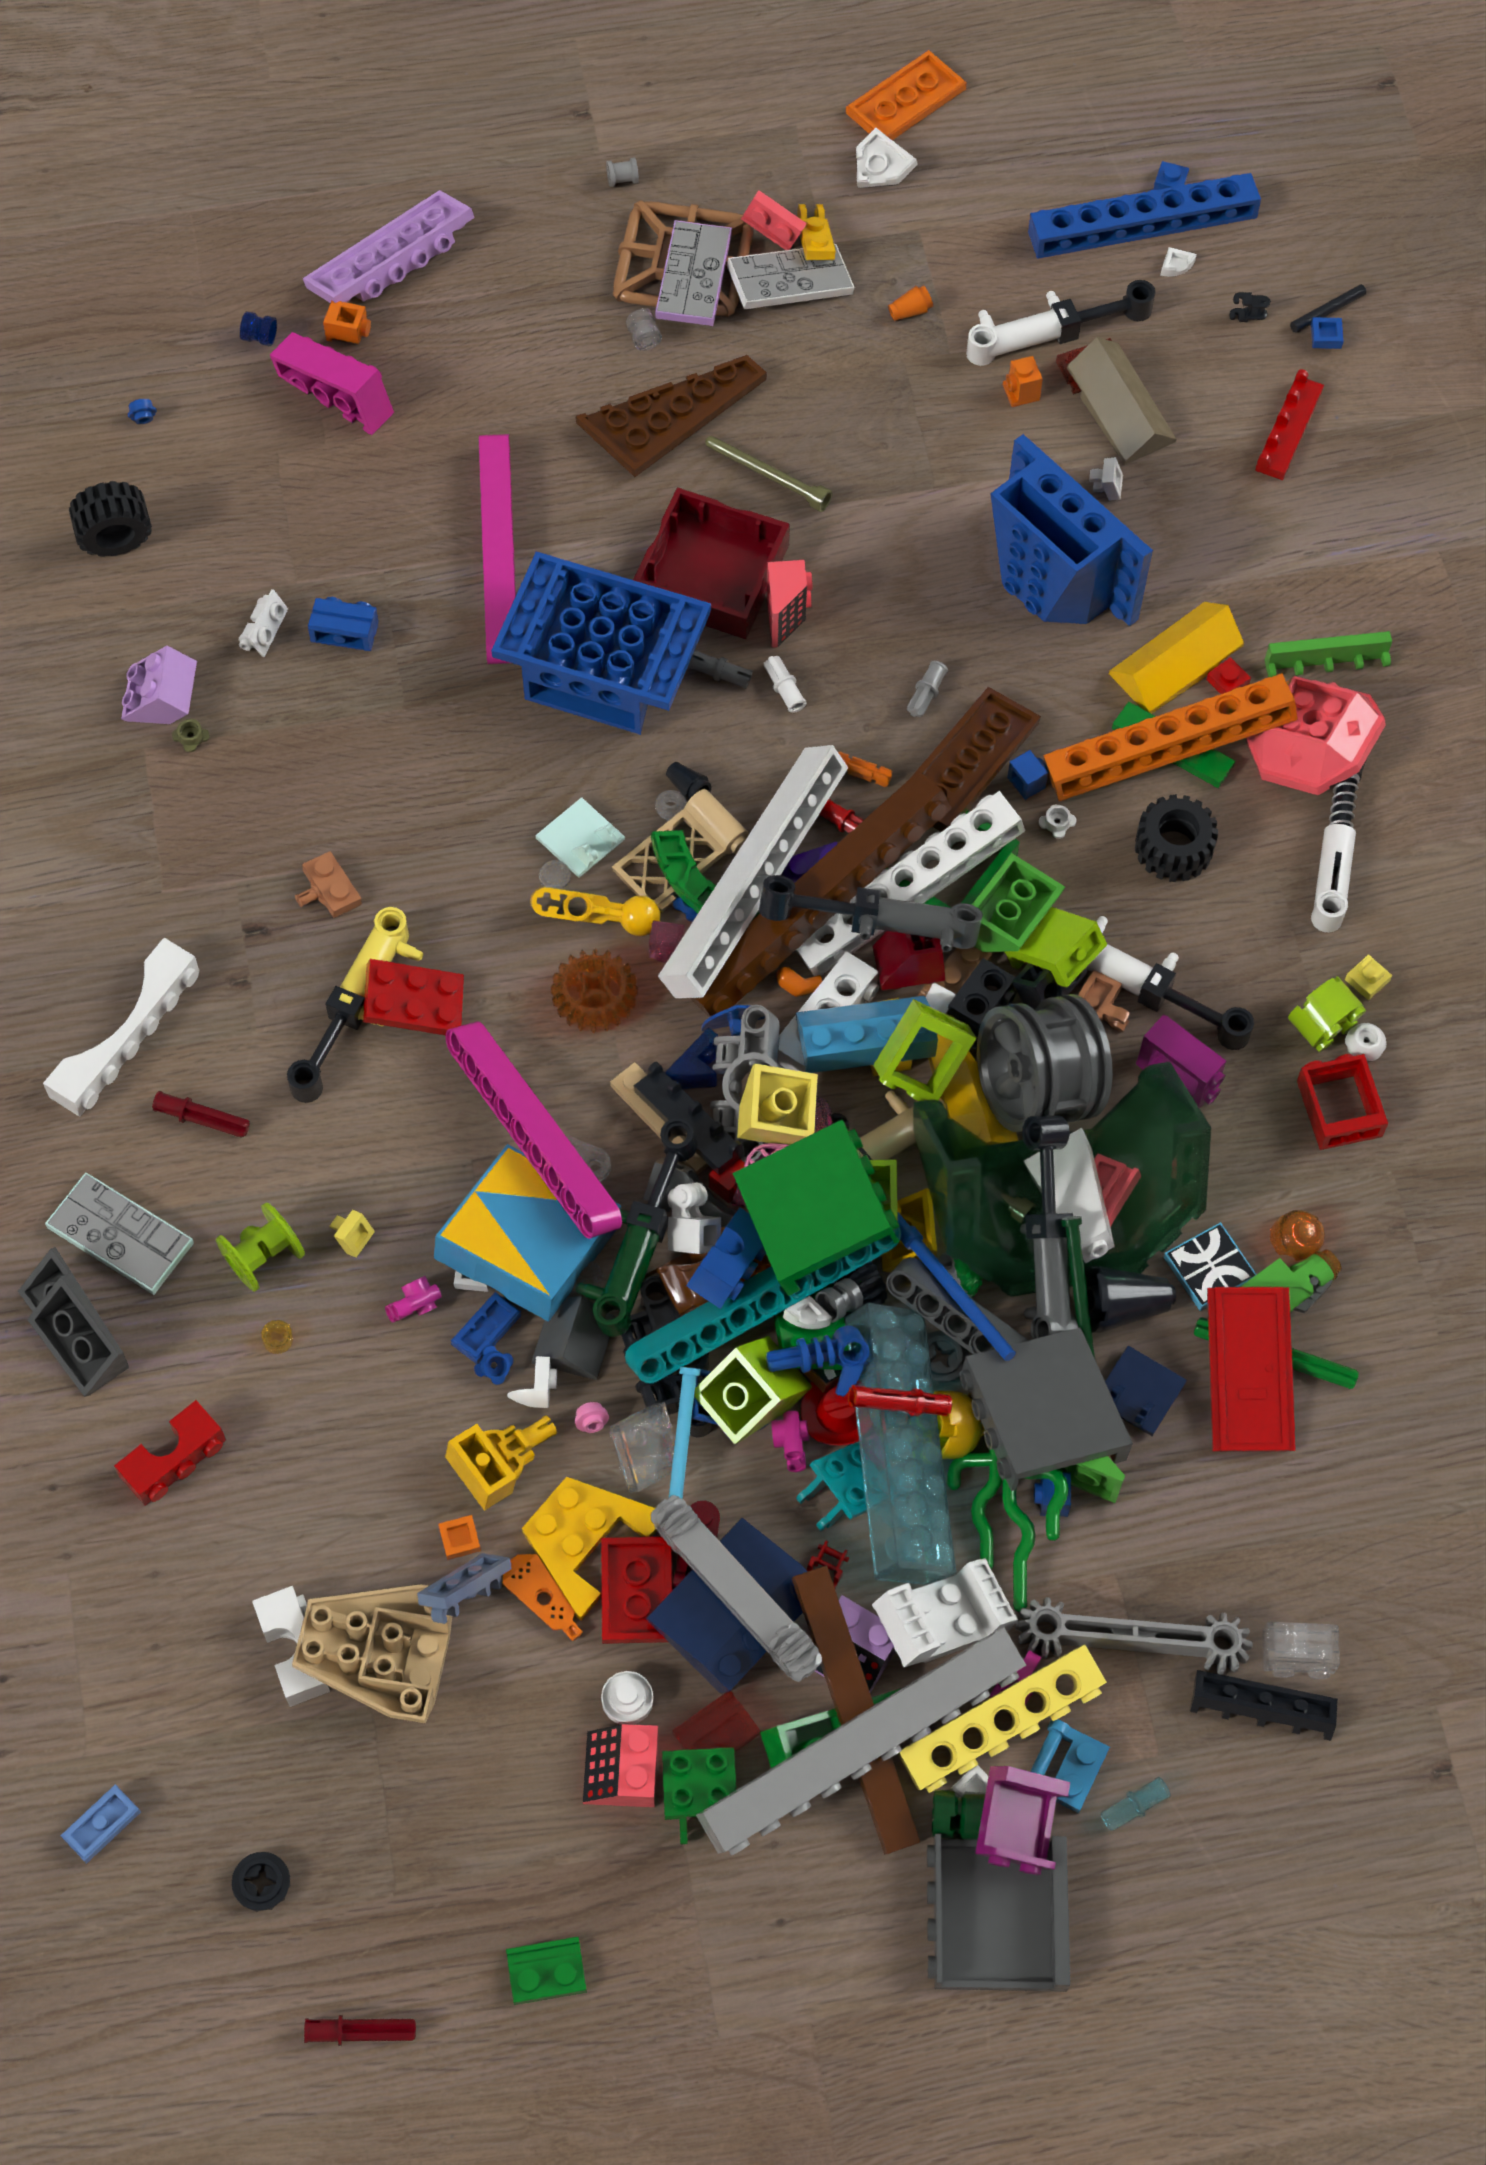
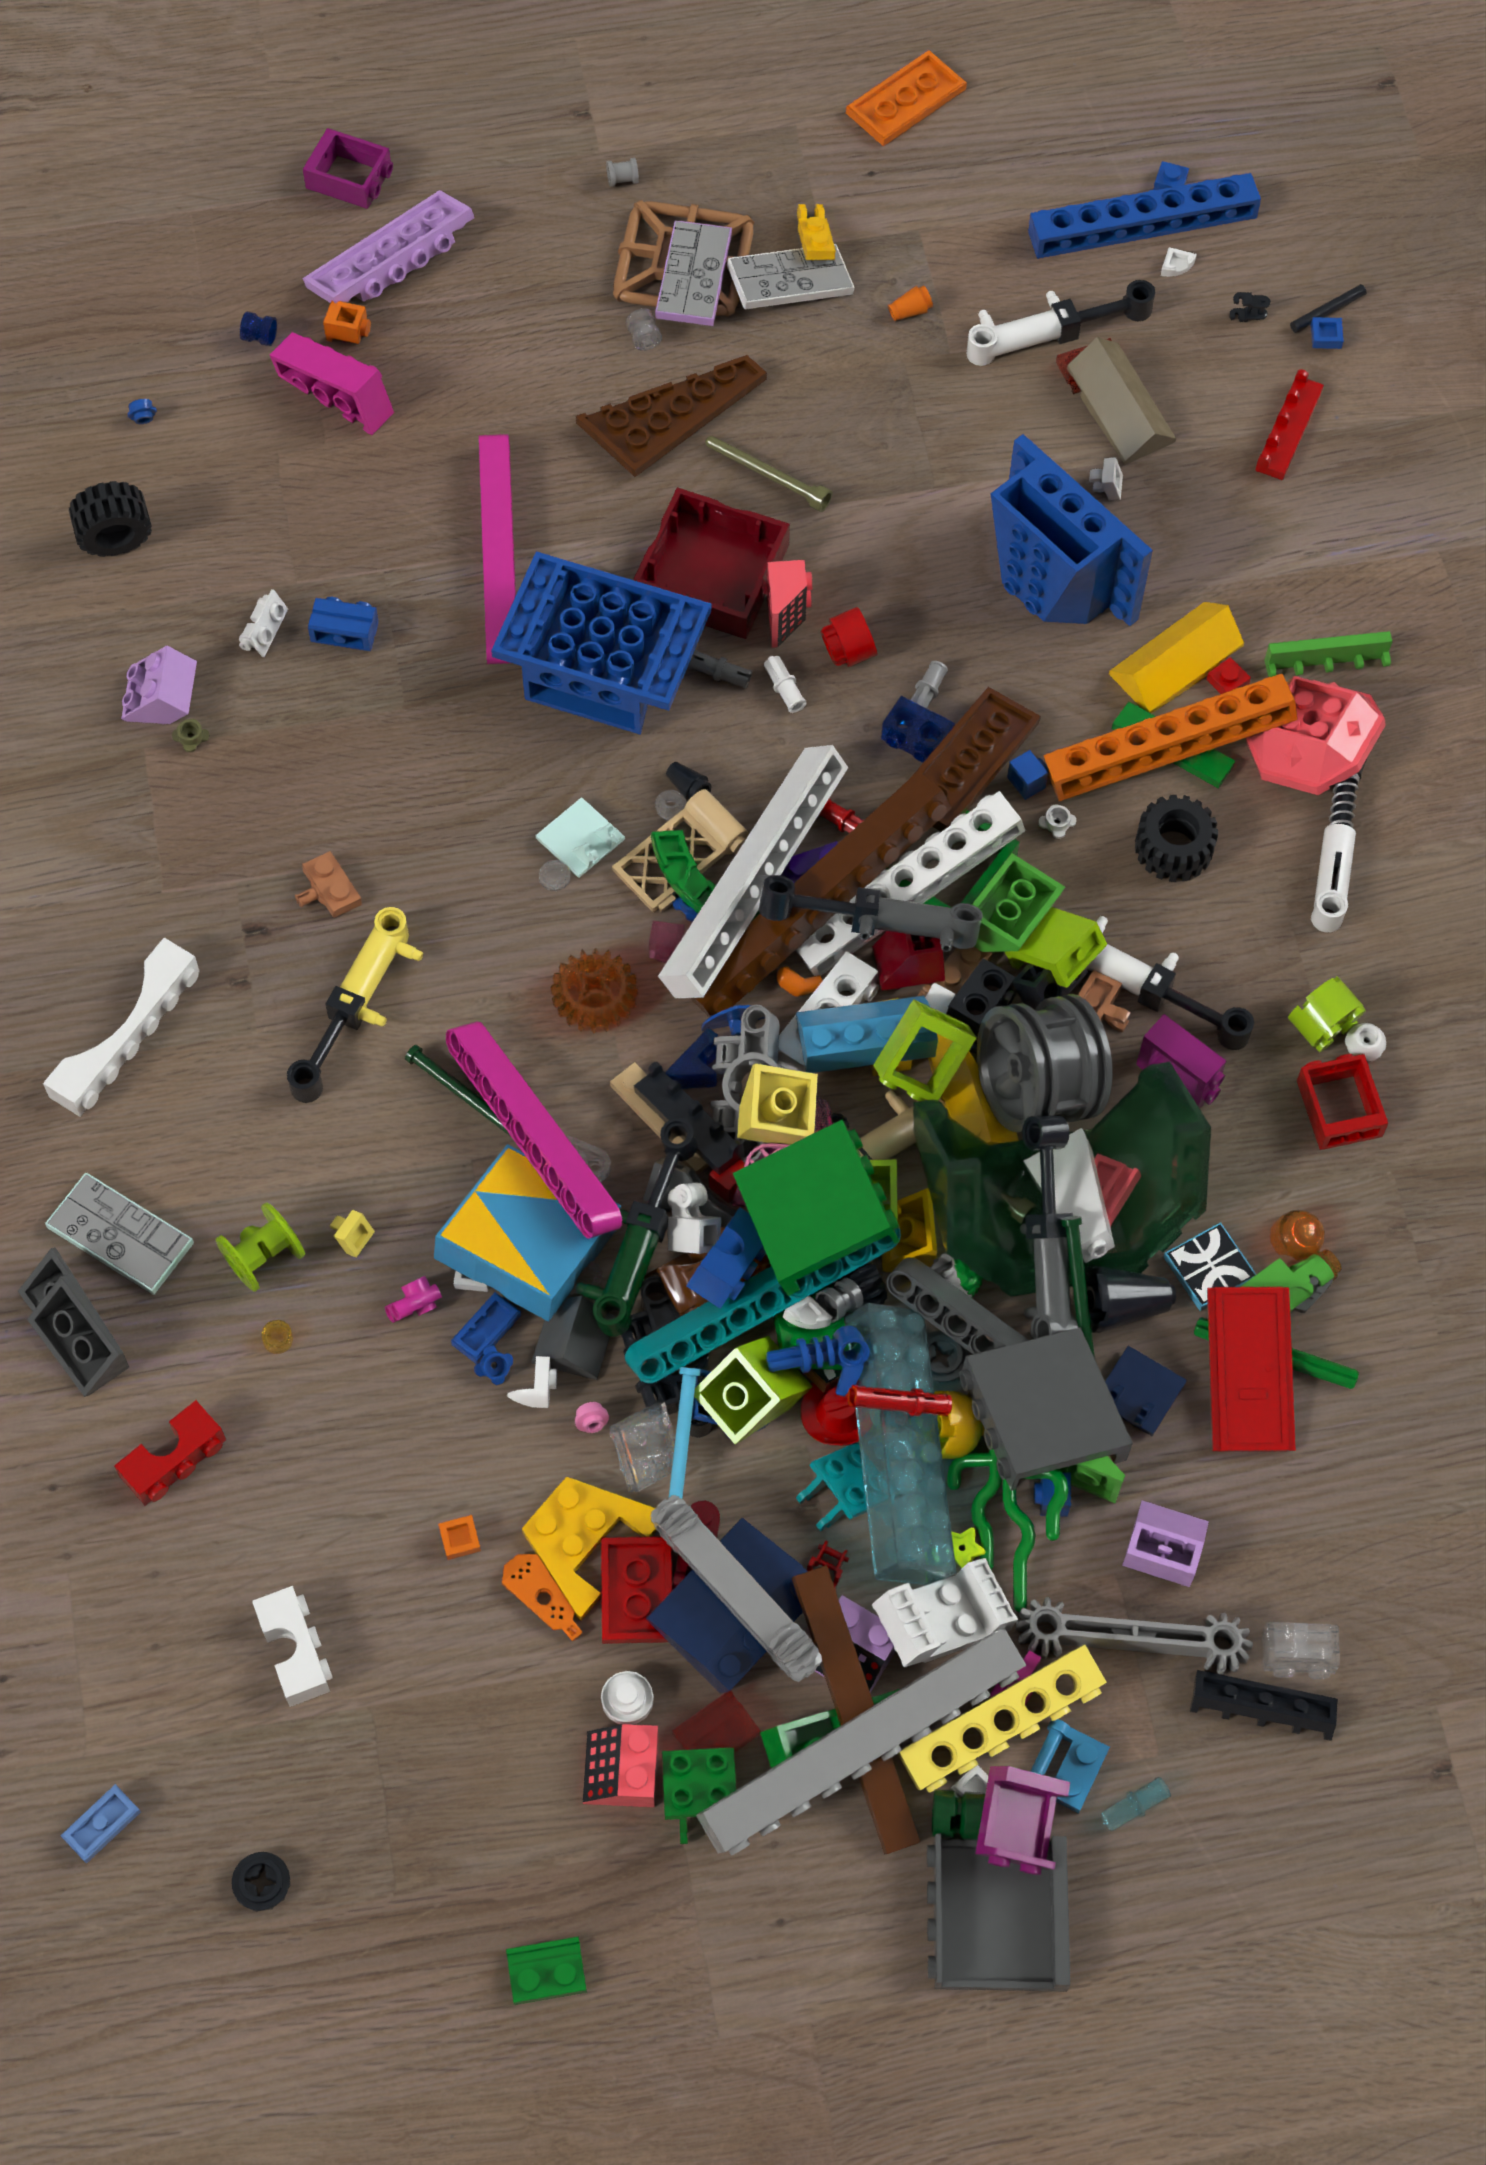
dark red axle [152,1091,250,1138] -> none
tan wedge [292,1584,452,1723] -> none
dark red axle [304,2015,416,2046] -> none
red plate [363,959,464,1036] -> none
sand blue plate [417,1553,512,1624] -> none
yellow brick [445,1415,557,1511] -> none
yellow beam [530,886,660,936] -> none
coral plate [741,190,807,250] -> none
dark pink plate [771,1411,809,1472] -> none
orange axle [838,752,892,787] -> none
white plate [856,128,918,188] -> none
blue bar [898,1212,1016,1361] -> none
orange brick [1002,356,1043,407] -> none
light yellow tile [1345,954,1392,1001] -> none
none -> magenta window [303,128,393,209]
none -> dark green bar [405,1045,511,1137]
none -> red piece [821,607,878,667]
none -> clear blue brick [881,696,955,763]
none -> neon yellow plate [941,1527,986,1569]
none -> lavender slope [1122,1500,1209,1587]

